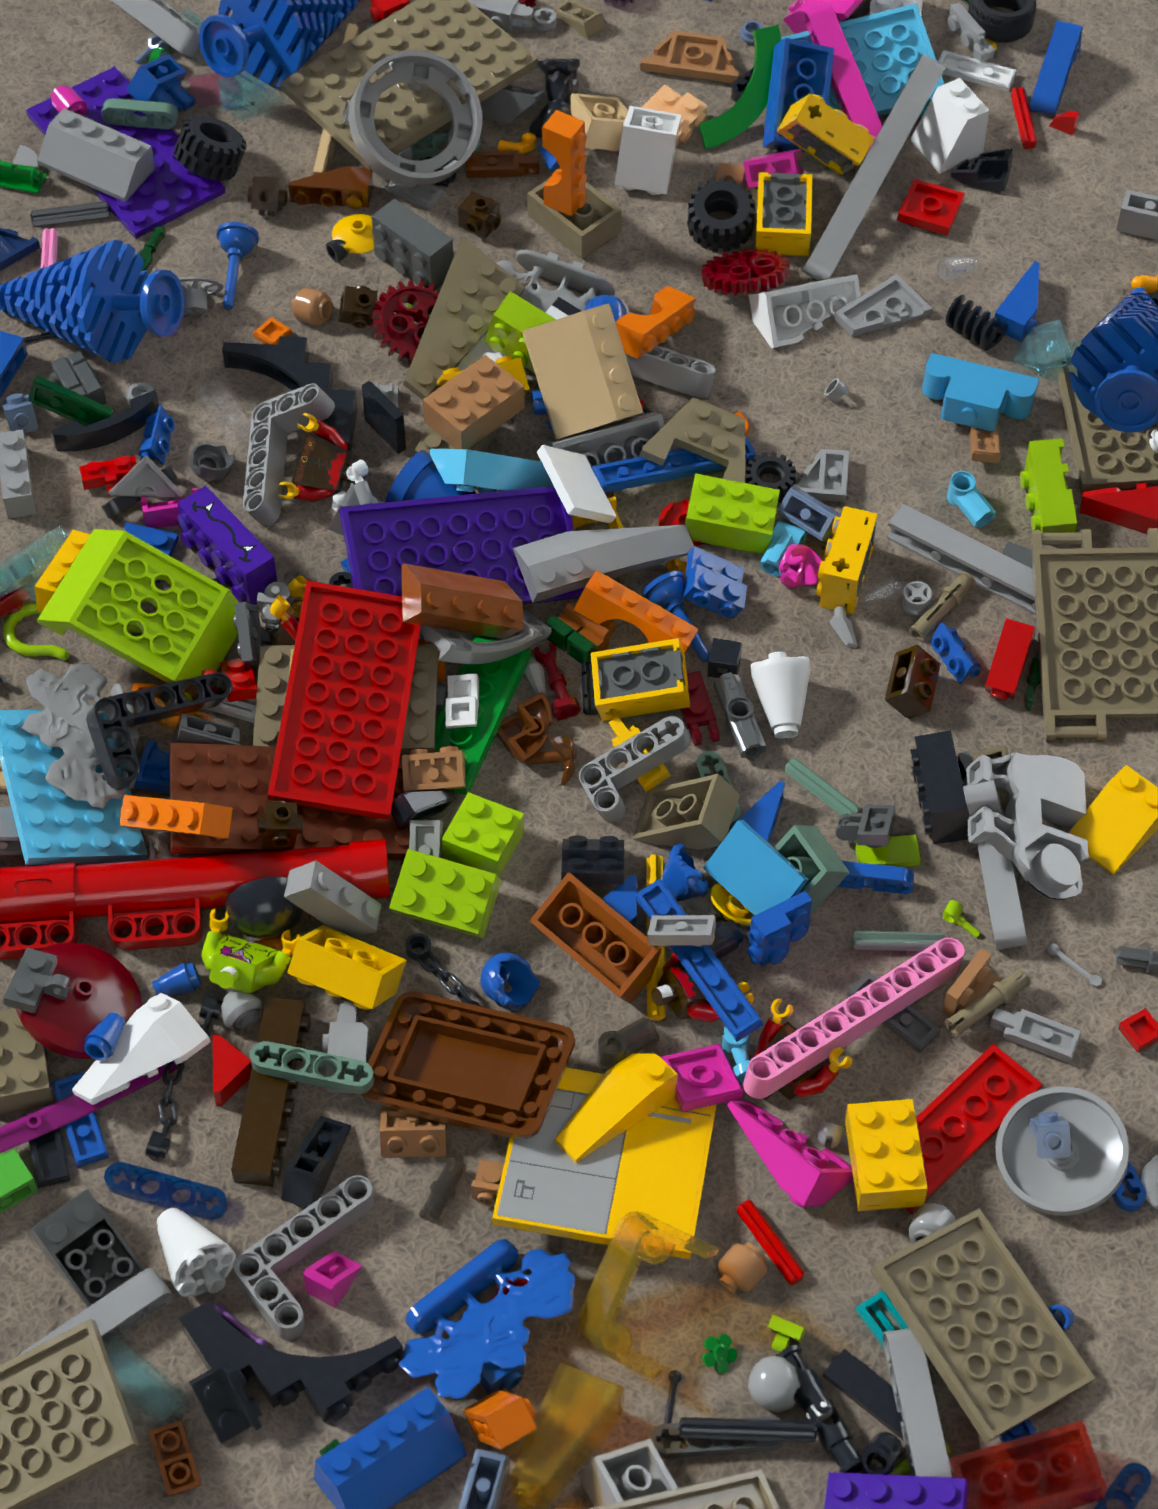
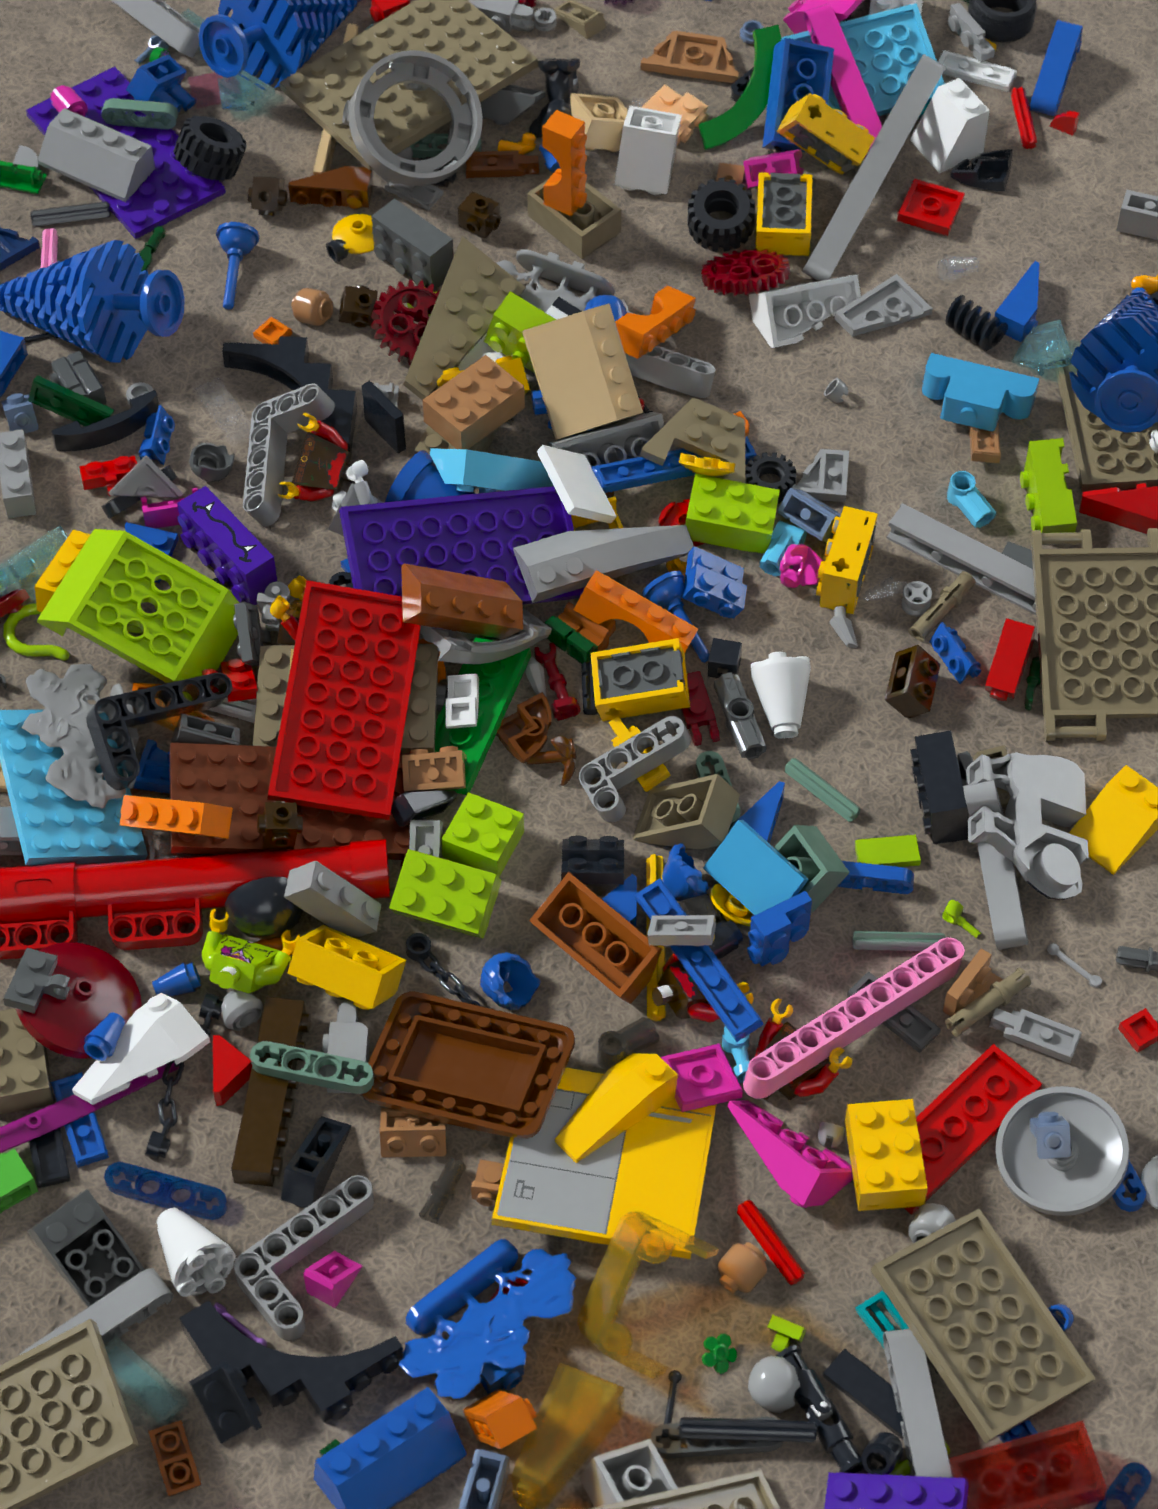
light grey wheel [178,277,223,314] -> none
dark grey hinge [835,805,896,848] -> none
none -> yellow dish [678,453,736,477]

